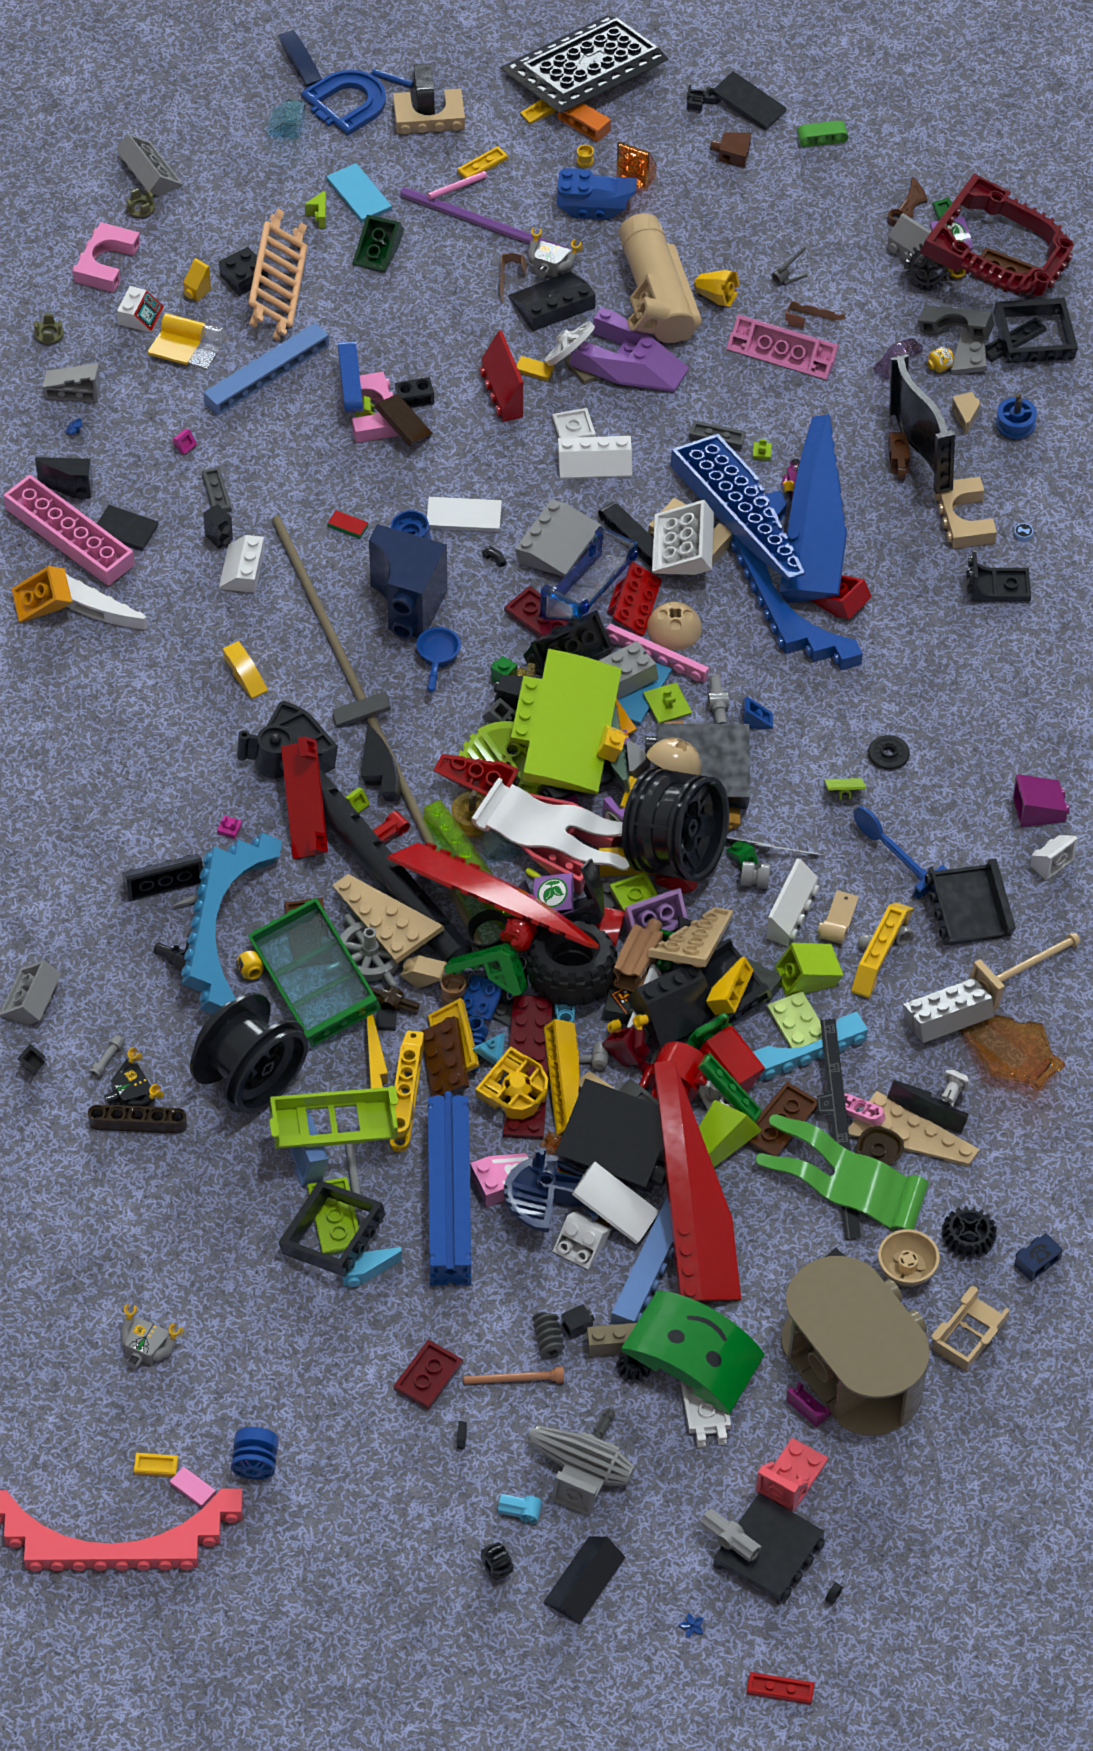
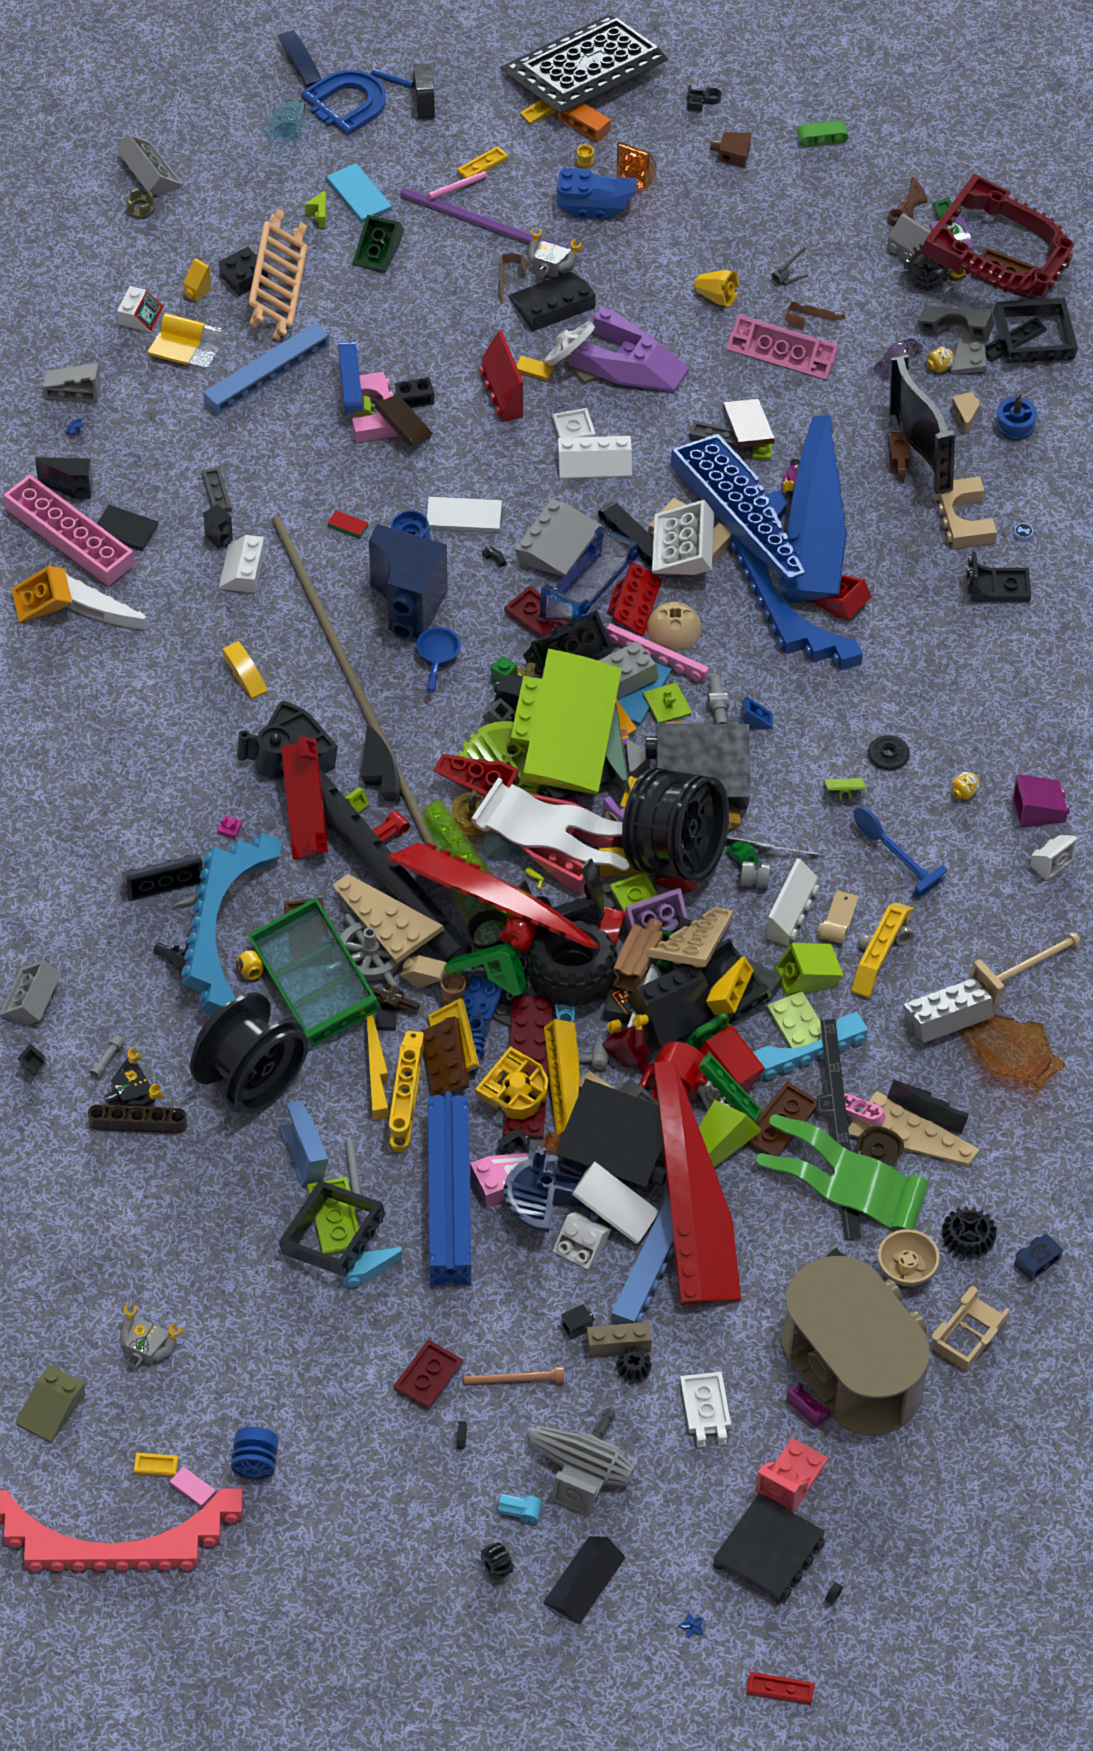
olive piece [34,314,64,344] -> none
bright pink arch [72,222,140,293] -> none
dark pink tile [172,429,197,454] -> none
lime piece [269,1086,398,1149] -> none
dark grey tile [333,691,391,728] -> none
tan arch [393,88,465,134] -> none
medium azure tile [473,1033,505,1065] -> none
dark grey piece [532,1312,565,1359] -> none
slope [534,873,575,912] -> none
yellow slope [596,725,626,763] -> none
tan piece [618,213,702,343] -> none
green slope [620,1290,765,1415] -> none
tan piece [646,738,701,775] -> none
light grey piece [700,1508,761,1562] -> none
black tile [712,71,787,131] -> none
black panel [925,858,1016,945] -> none
white connector [941,1070,970,1108] -> none
none -> olive slope [16,1365,86,1443]
none -> black bracket [498,1128,530,1155]
none -> tile [723,399,774,447]
none -> yellow head [951,772,980,800]

